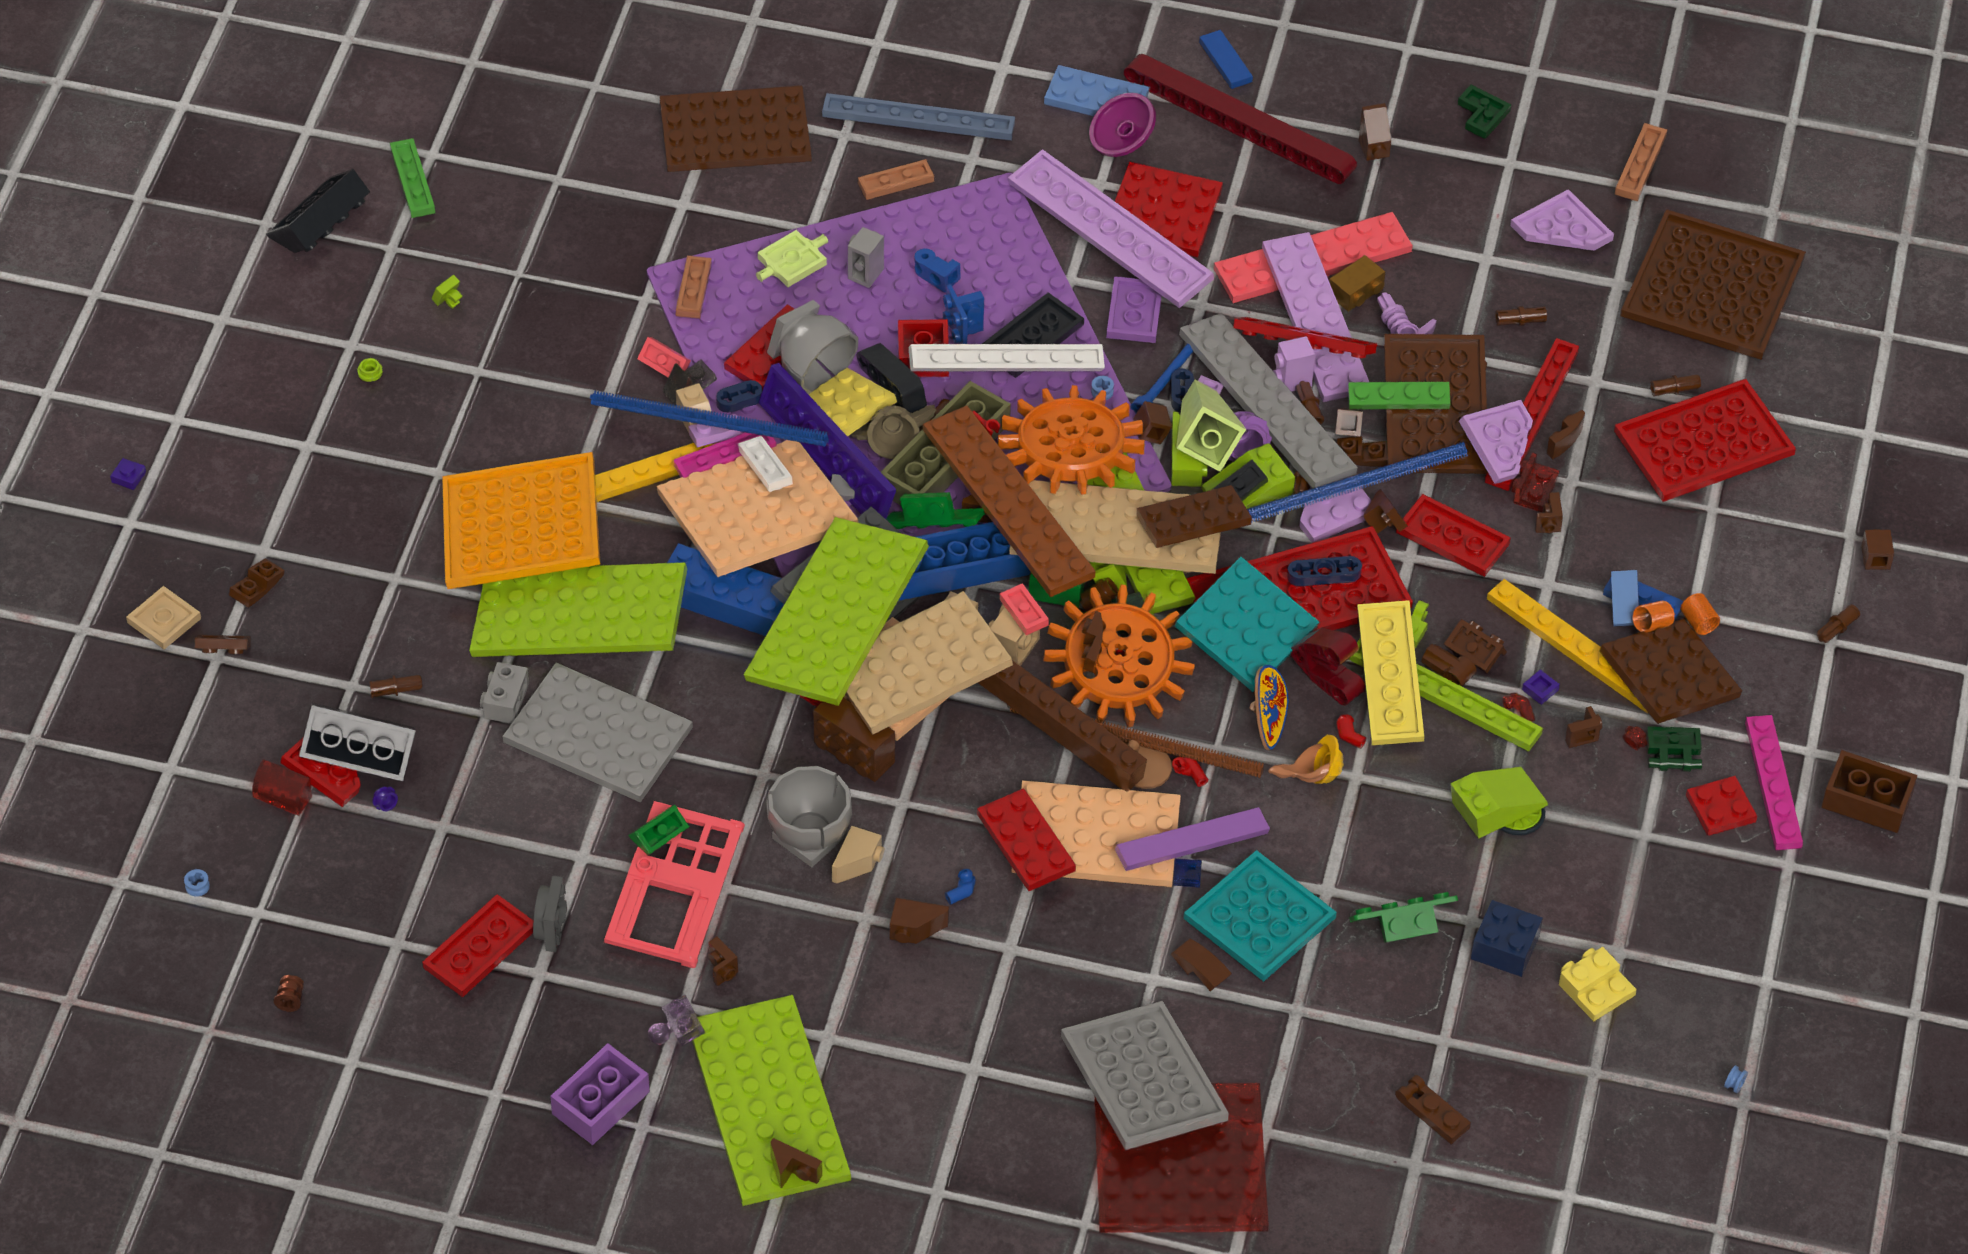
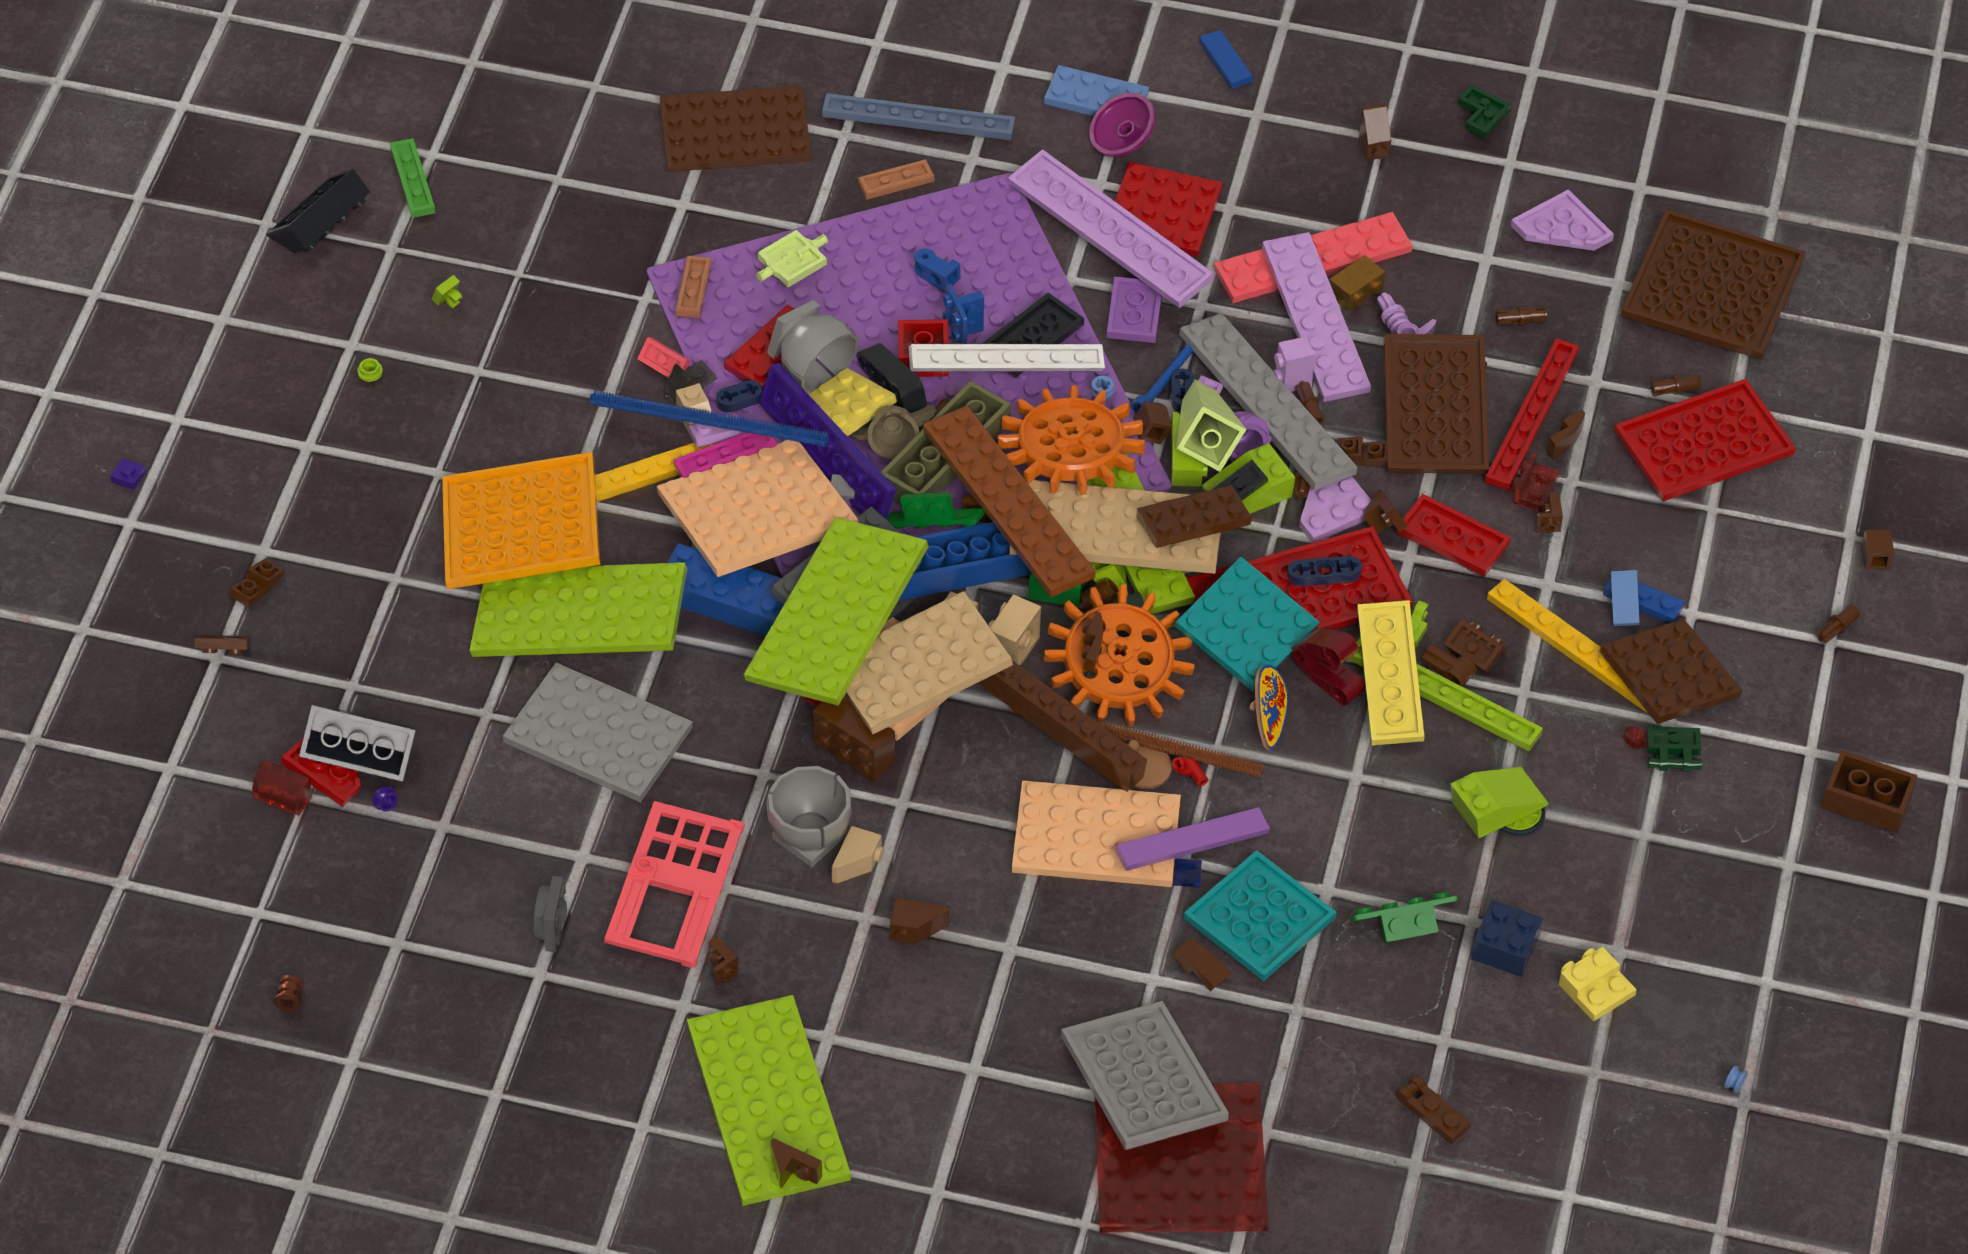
tan plate [126,586,201,650] -> none
medium blue bush [184,869,210,897] -> none
reddish brown axle [369,675,423,698] -> none
red plate [422,894,534,997] -> none
light grey brick [480,662,529,724] -> none
medium lavender brick [550,1043,650,1145] -> none
green slope [628,805,689,855] -> none
clear purple plate [648,995,706,1046] -> none
white plate [738,436,793,492] -> none
light grey brick [848,227,884,288] -> none
blue arm [945,869,976,905] -> none
red hand [972,411,1000,436] -> none
red plate [977,788,1076,892] -> none
coral plate [1000,583,1049,635] -> none
dark red beam [1124,54,1357,184] -> none
red plate [1233,317,1377,358] -> none
blue axle [1247,442,1468,523] -> none
piece [1268,734,1344,784] -> none
brick [1335,408,1363,437] -> none
red arm [1336,714,1367,749] -> none
bright green plate [1348,382,1450,409] -> none
lavender plate [1459,400,1533,484] -> none
clear red arm [1503,693,1536,722] -> none
dark purple plate [1522,670,1560,705] -> none
reddish brown bracket [1565,706,1603,748] -> none
nougat plate [1615,123,1667,201] -> none
orange piece [1633,600,1675,633] -> none
orange piece [1680,593,1720,635] -> none
red plate [1686,776,1757,836] -> none
dark pink plate [1745,715,1803,850] -> none

